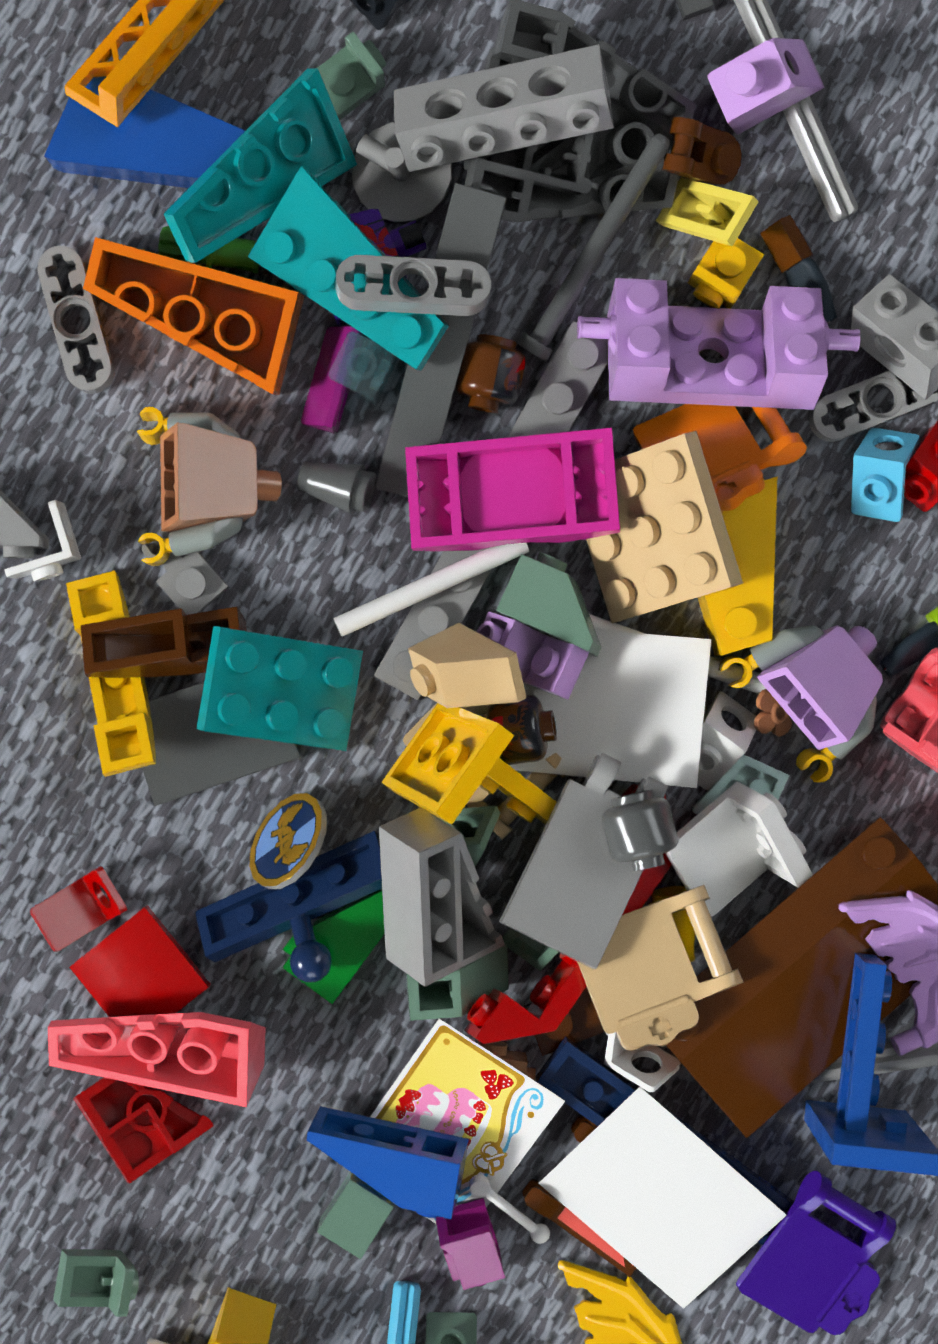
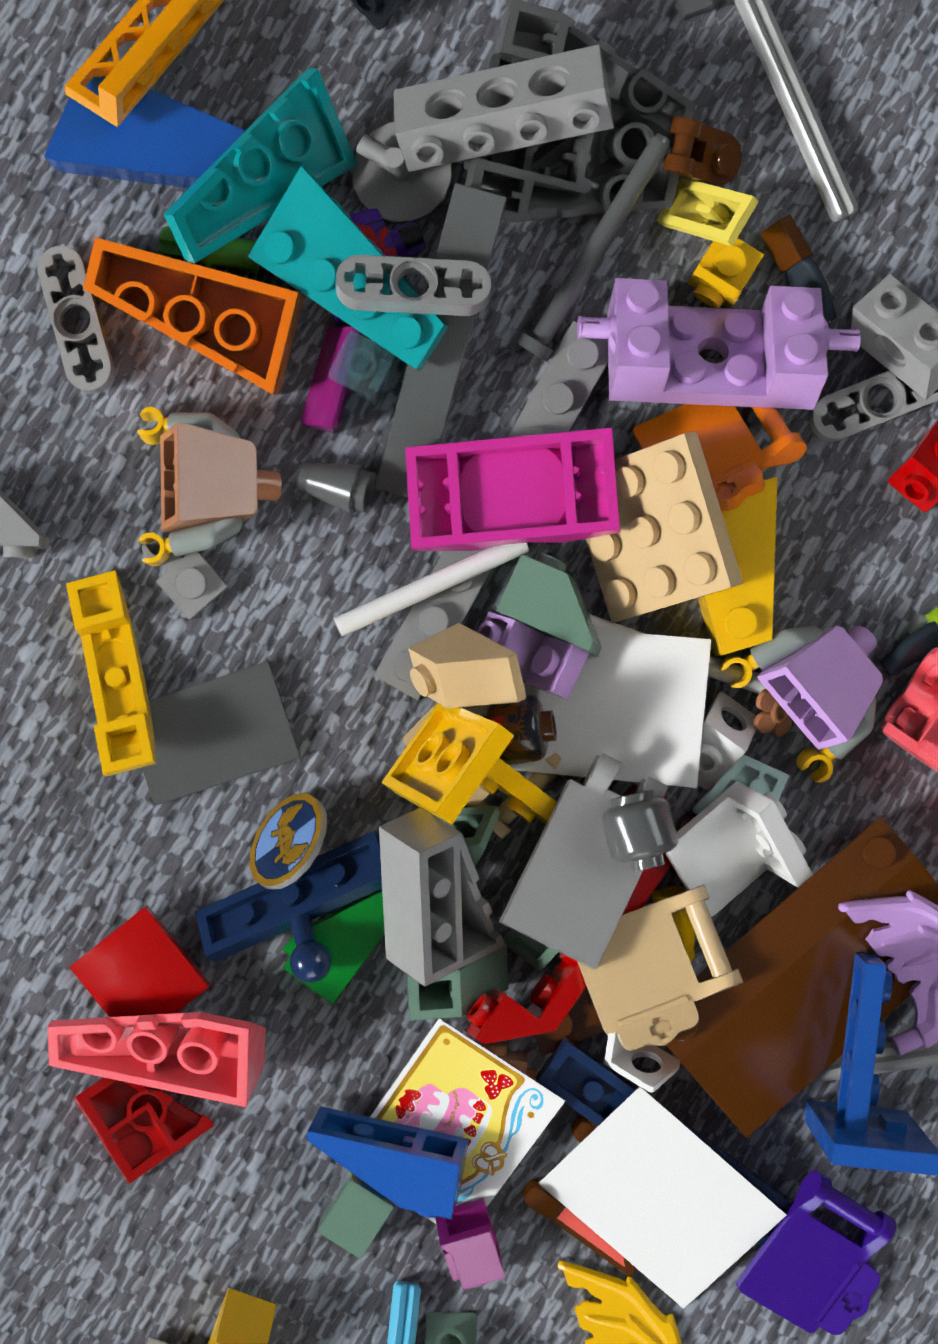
white bracket [4,500,82,582] -> none
bracket [30,866,128,952] -> none
sand green bracket [53,1249,139,1317] -> none
reddish brown slope [81,606,247,678] -> none
teal plate [196,626,363,751] -> none
sand green bracket [317,31,387,121] -> none
reddish brown head [456,334,526,413] -> none
white hinge [469,1175,550,1244] -> none
lavender torso [707,38,825,134] -> none
medium azure bracket [851,428,920,522] -> none

